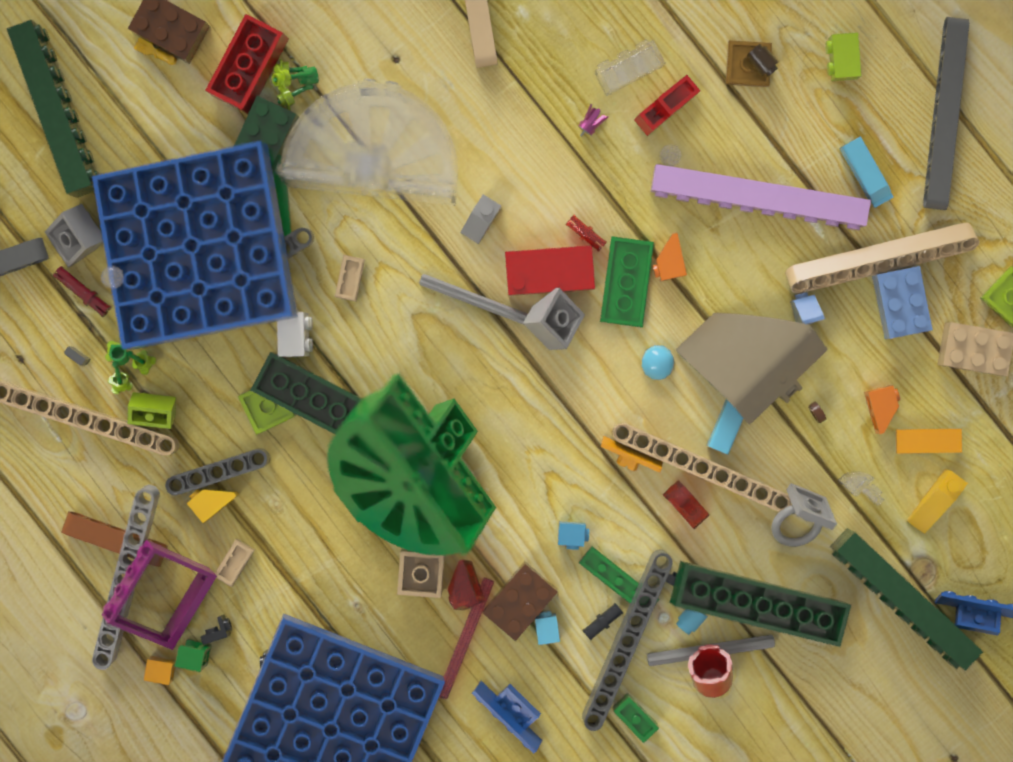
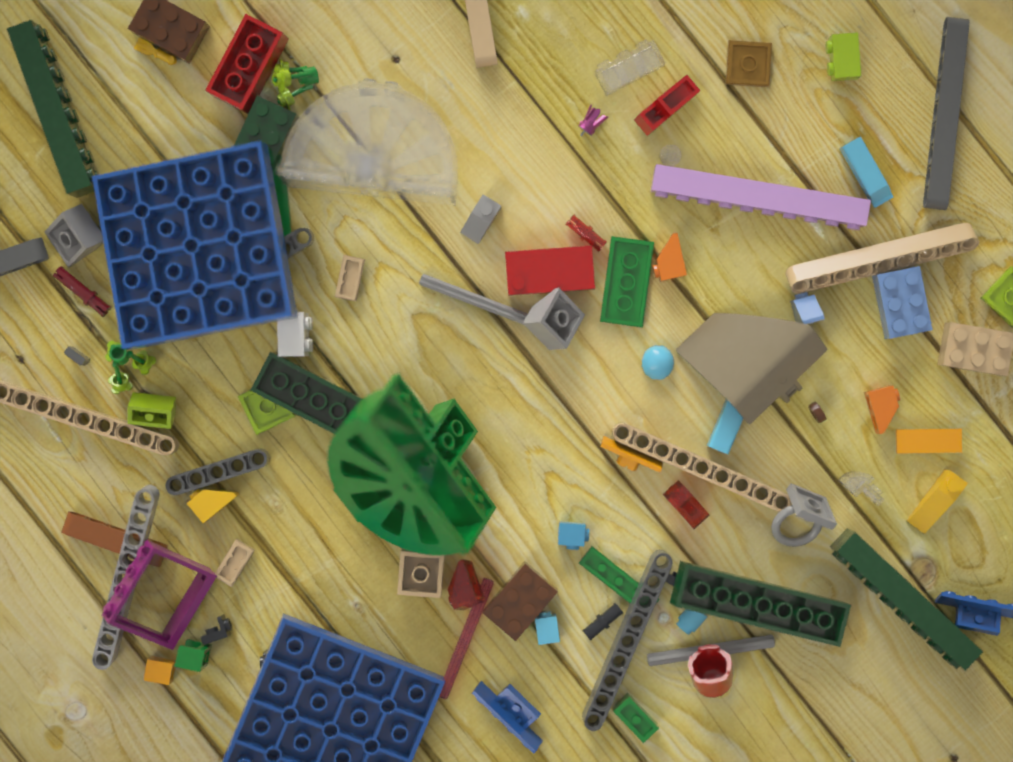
clear piece [101,266,124,289] -> none
dark brown brick [747,44,778,77] -> none

